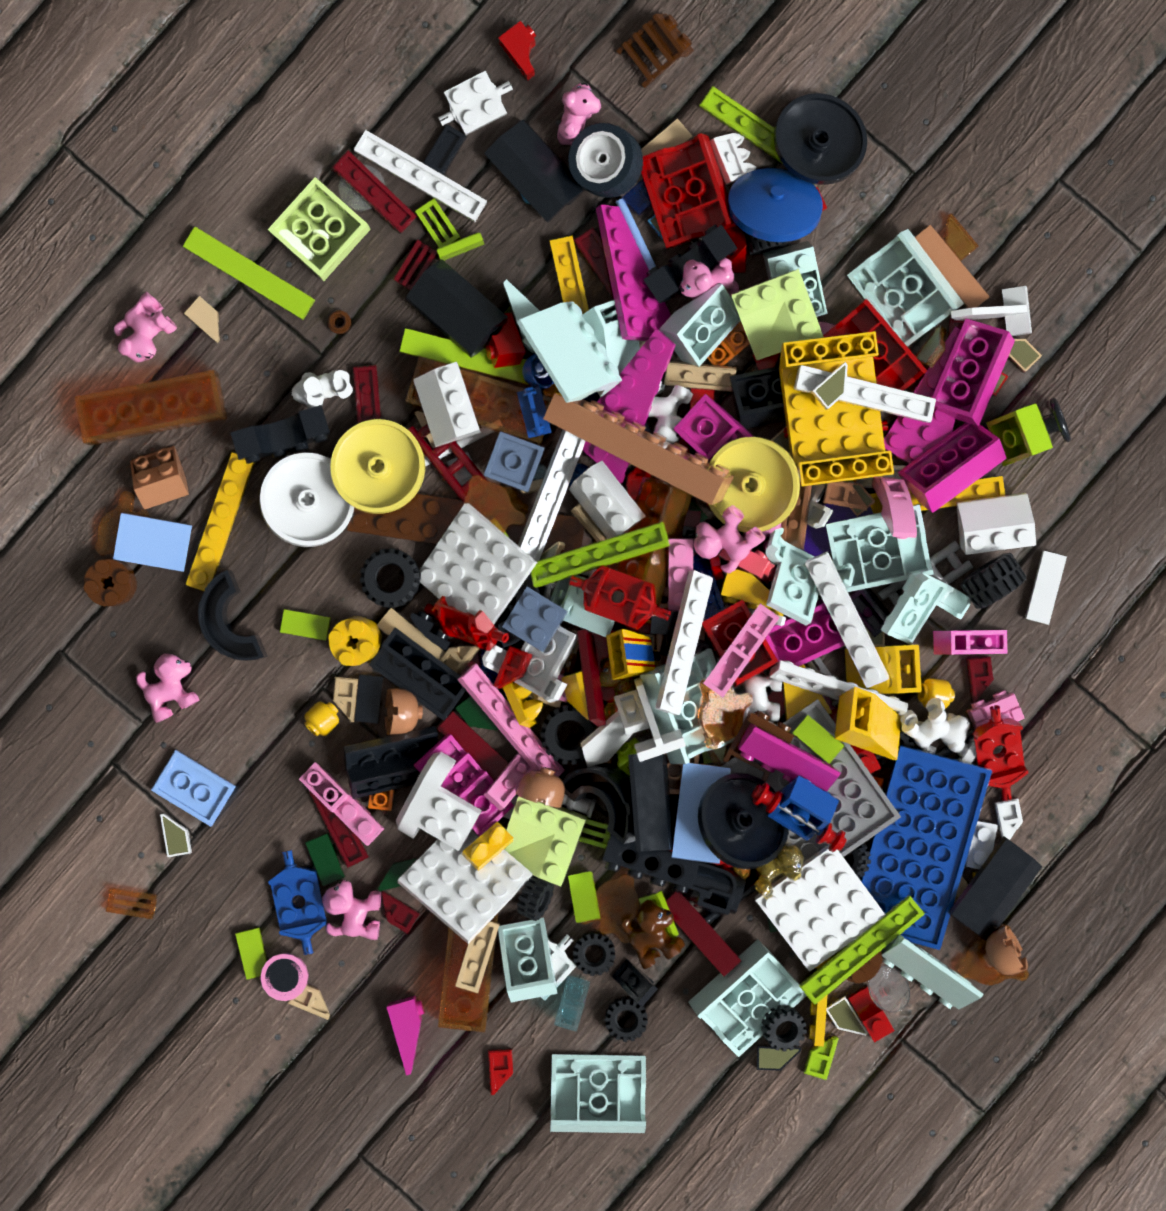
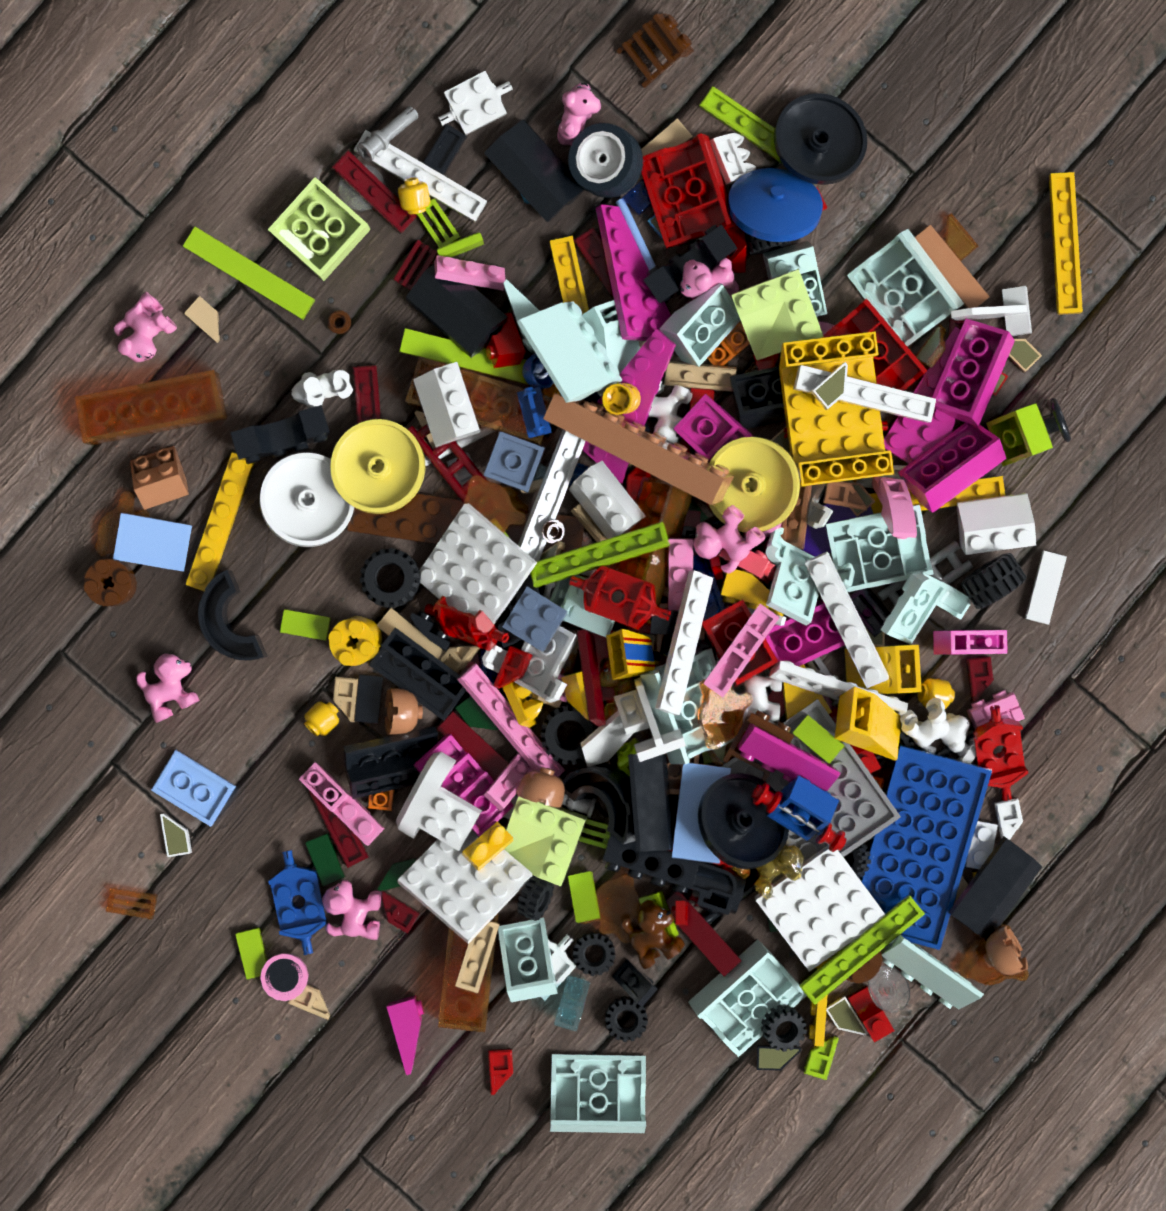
red arch [498,21,536,81] -> none
none -> light grey pin [357,106,418,162]
none -> yellow head [398,177,431,214]
none -> bright pink plate [434,255,506,291]
none -> plate [541,519,565,543]
none -> yellow wheel [602,383,641,415]
none -> red plate [671,901,688,926]
none -> yellow plate [1049,172,1083,315]

